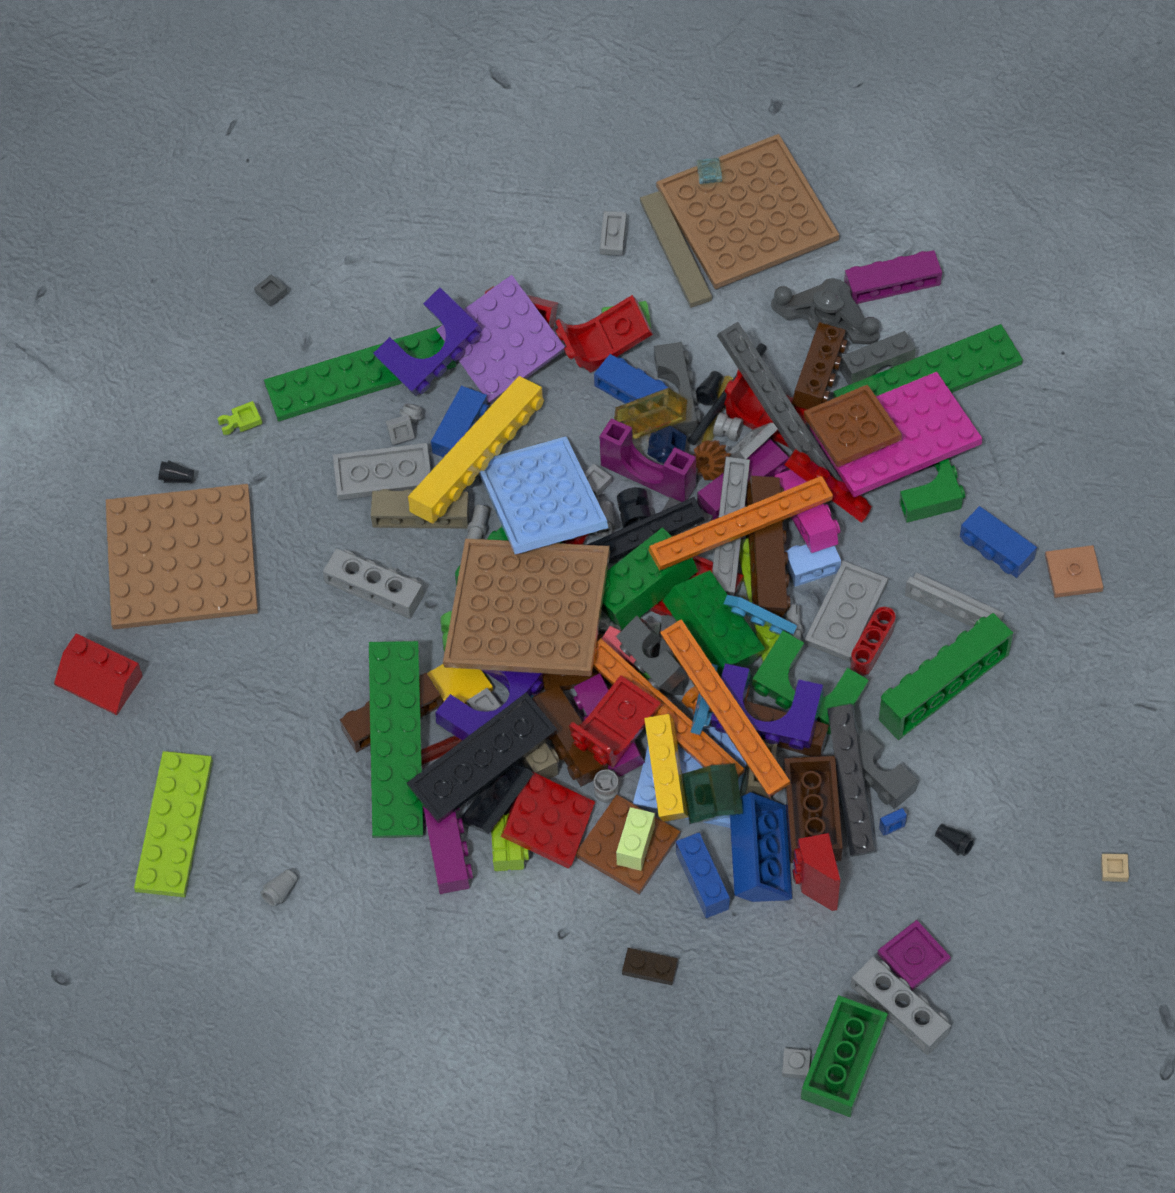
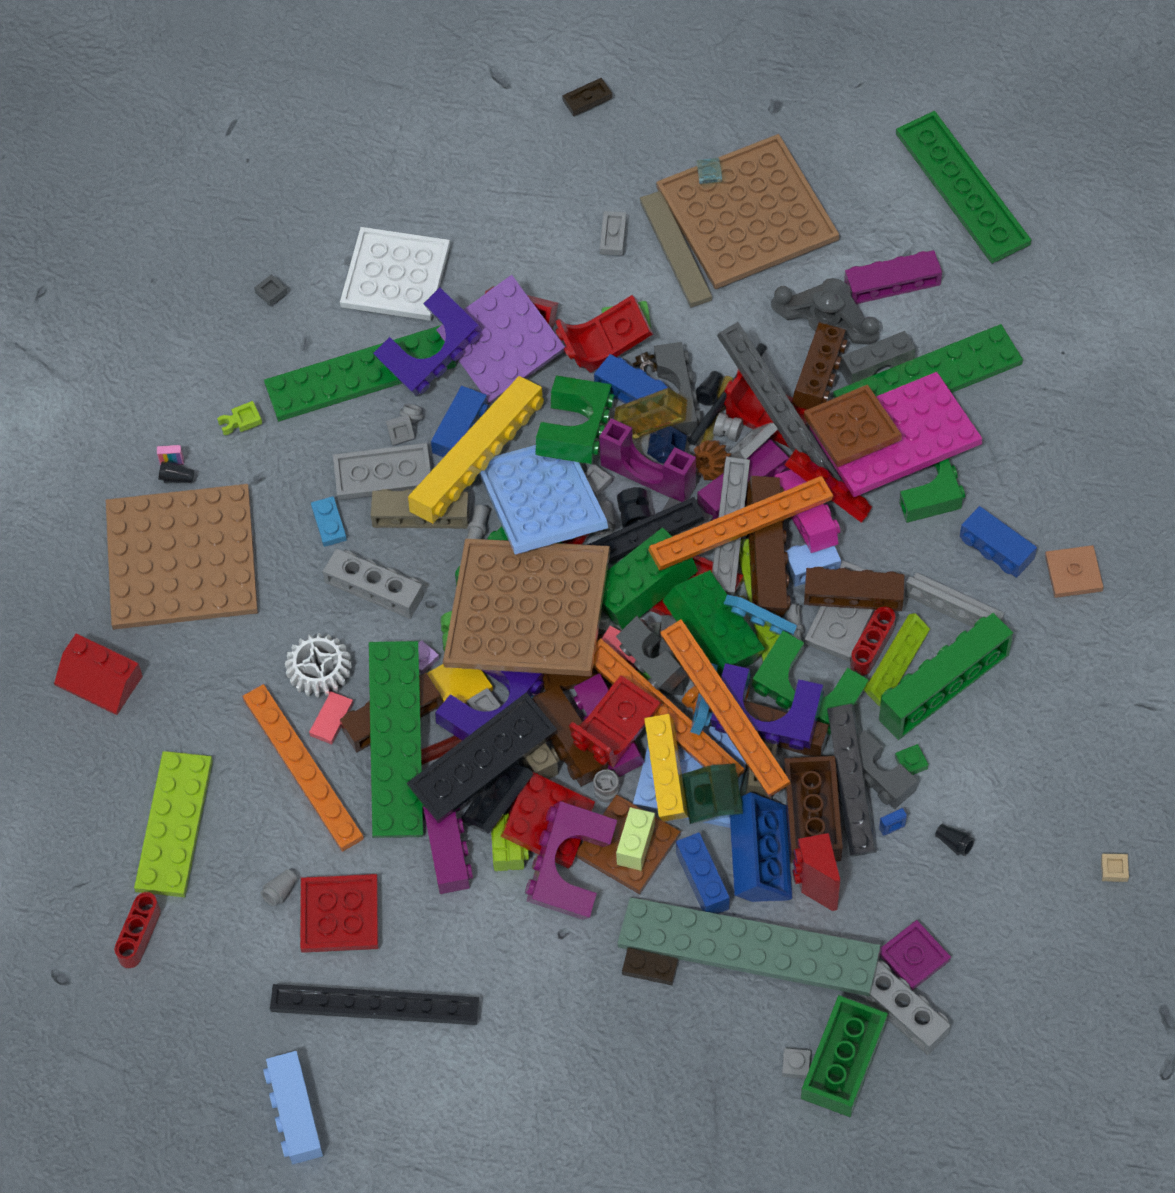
none -> red beam [114,892,161,968]
none -> tile [157,445,184,465]
none -> orange plate [242,684,364,852]
none -> light blue brick [263,1051,323,1165]
none -> black plate [270,984,480,1025]
none -> white gear [285,633,352,698]
none -> red plate [300,874,378,953]
none -> coral tile [309,692,354,745]
none -> dark azure plate [311,496,347,547]
none -> white plate [340,227,450,321]
none -> lavender plate [418,640,439,675]
none -> magenta arch [525,801,617,920]
none -> green arch [535,375,615,464]
none -> dark brown plate [562,78,612,116]
none -> sand green plate [617,897,881,997]
none -> dark brown plate [632,352,657,372]
none -> reddish brown brick [804,567,905,612]
none -> lime plate [864,613,930,706]
none -> green plate [895,744,929,775]
none -> green plate [896,111,1031,264]

